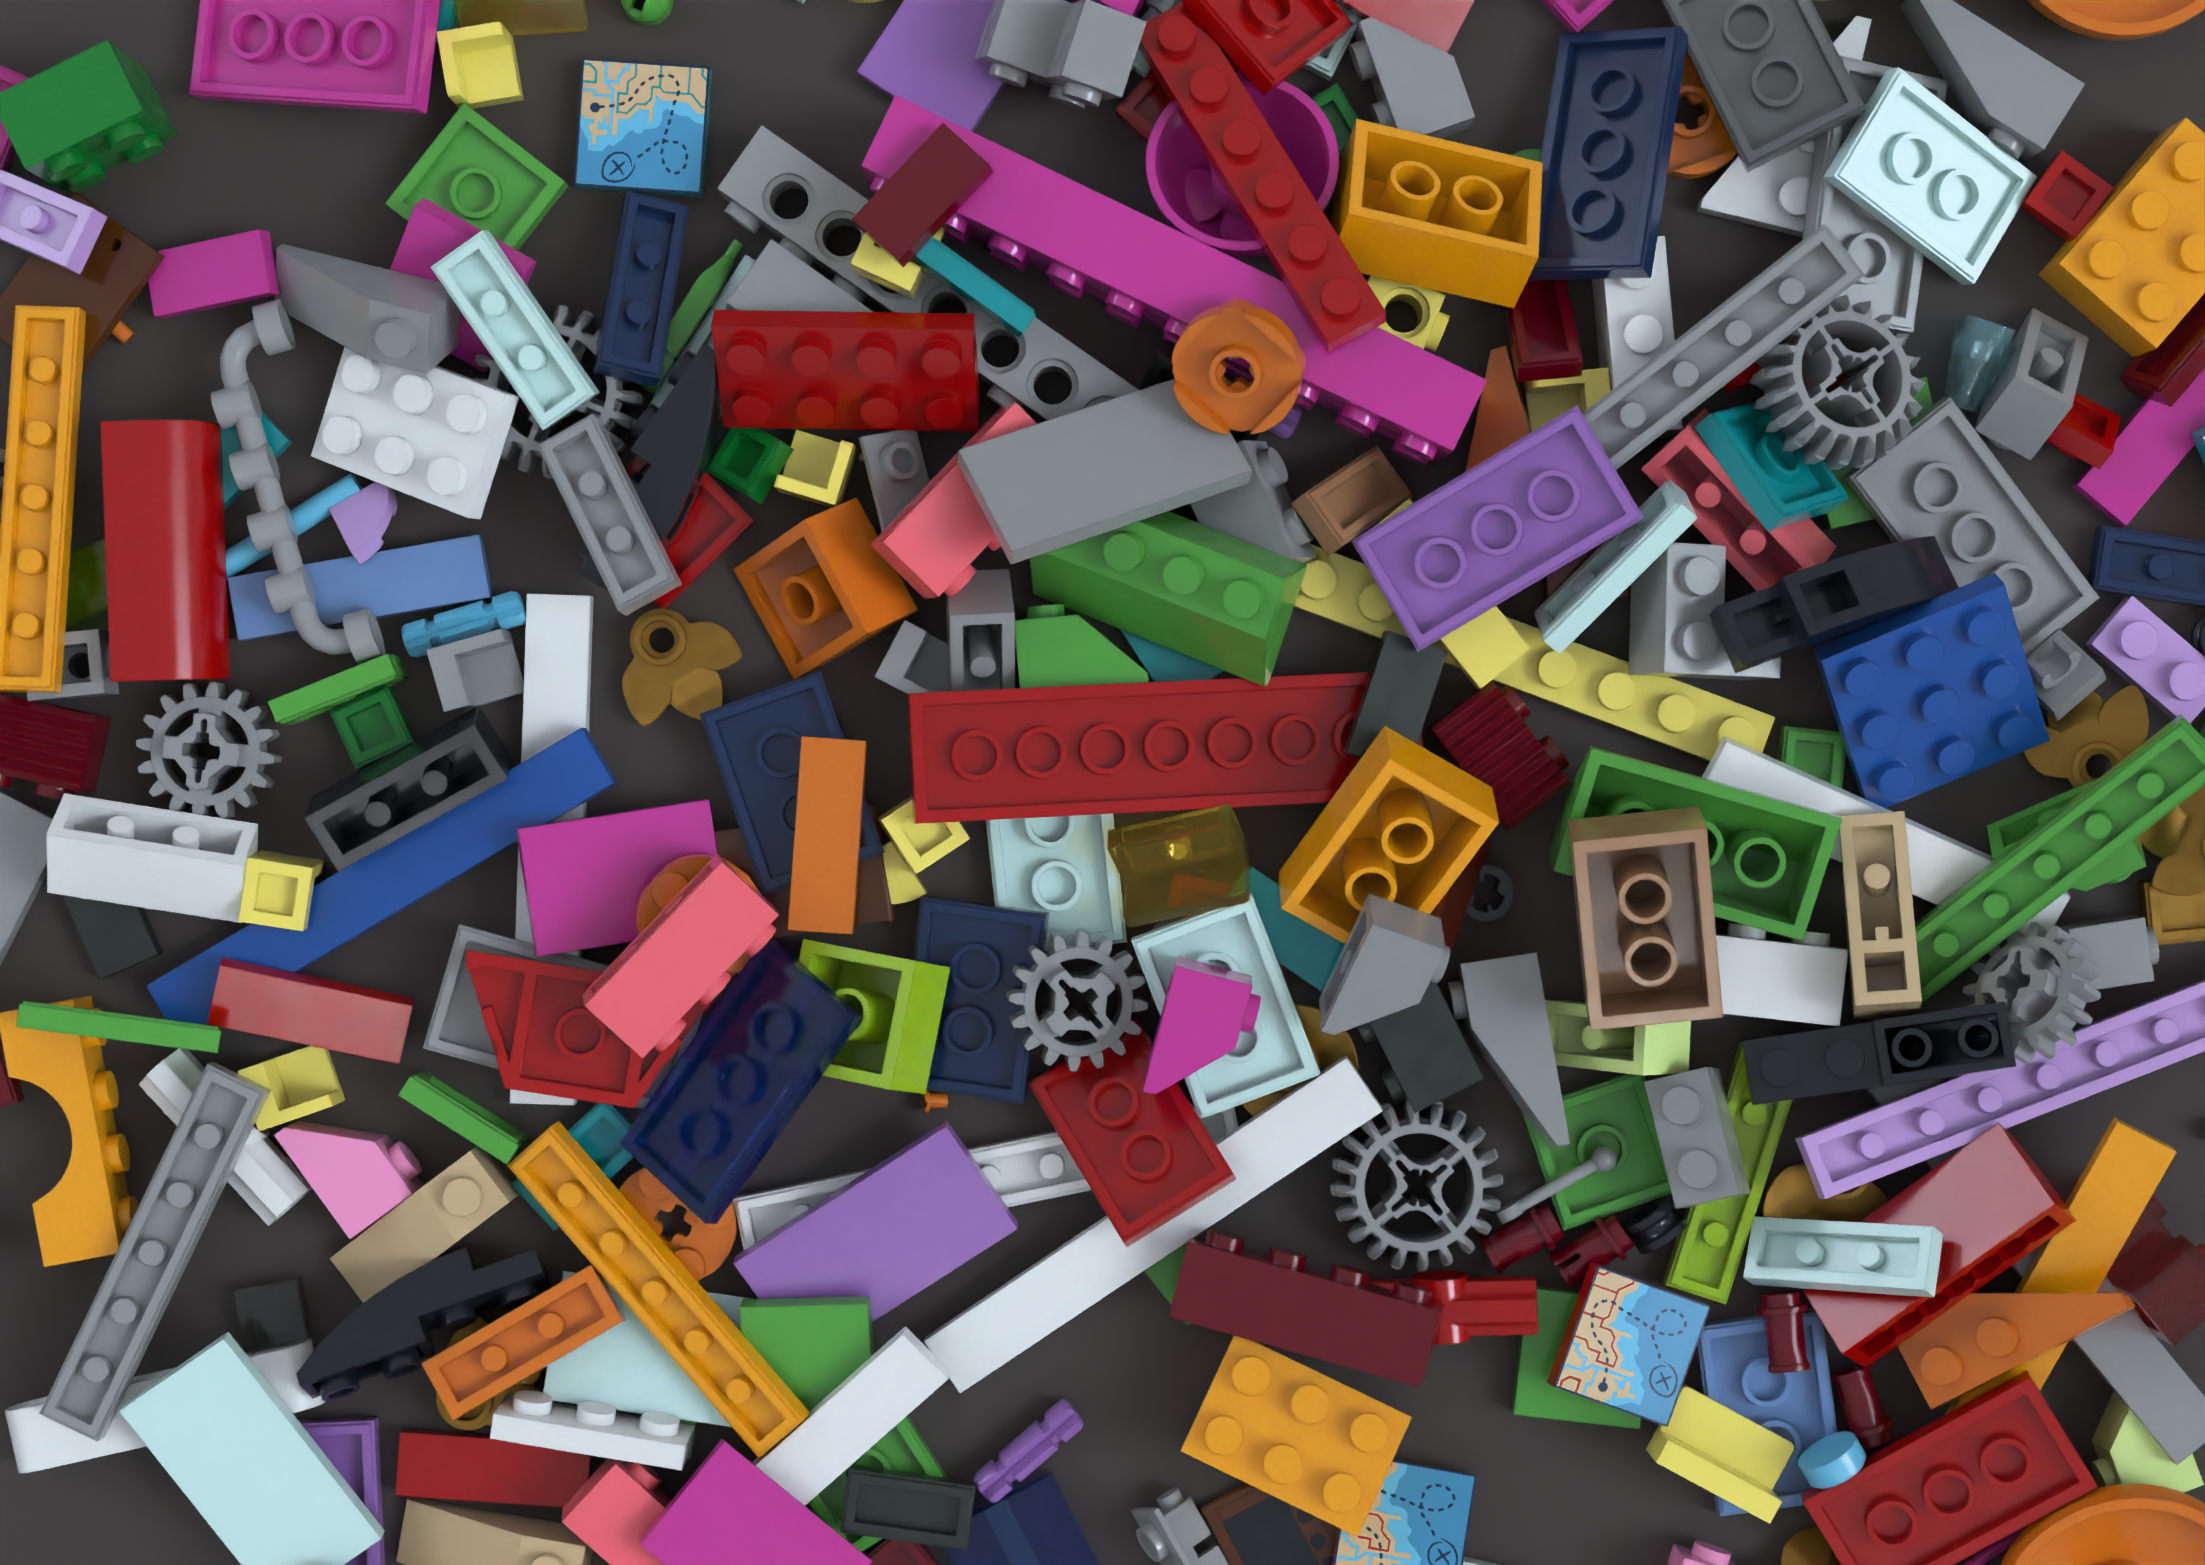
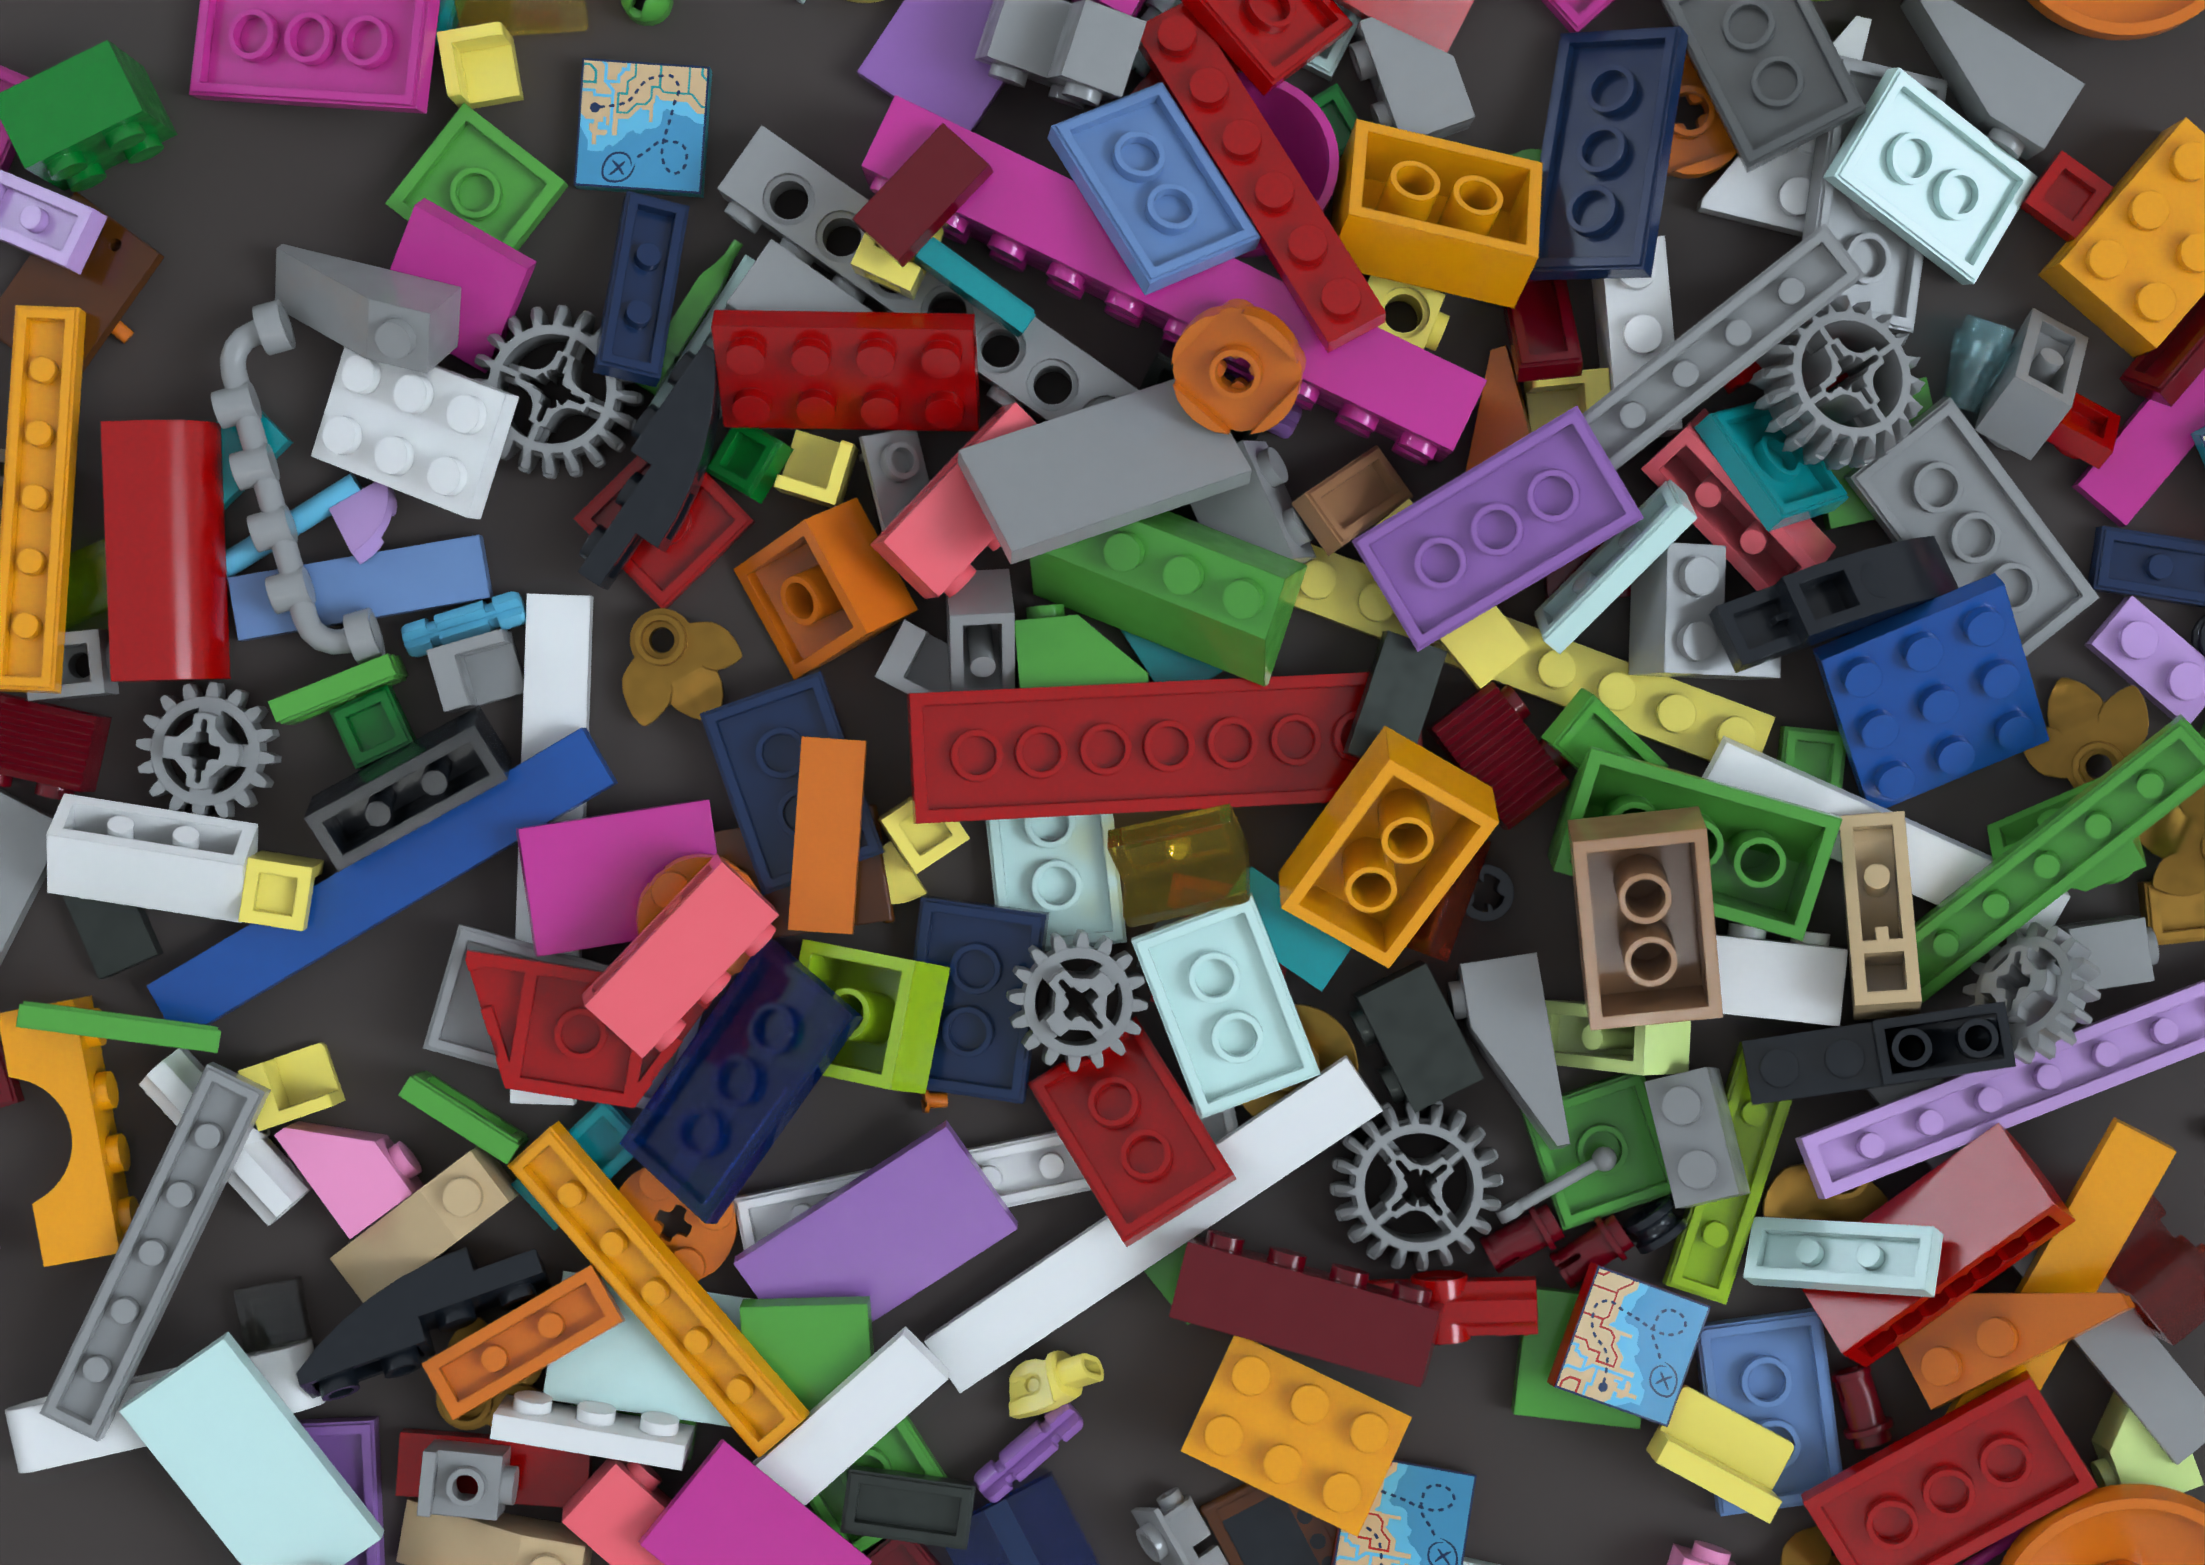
dark pink tile [148,229,280,319] -> none
tile [207,957,415,1064] -> none
light aqua tile [431,230,600,430] -> none
light grey tile [537,414,682,616] -> none
dark pink slope [1143,956,1261,1095] -> none
light grey slope [1319,893,1450,1035] -> none
dark red pin [1756,1291,1810,1373] -> none
medium azure tile [1798,1431,1866,1489] -> none
light grey tile [2026,629,2107,721] -> none
none -> light grey brick [417,1439,519,1521]
none -> light yellow piece [1009,1350,1104,1419]
none -> medium blue tile [1047,82,1261,295]
none -> bright green tile [1541,688,1669,771]

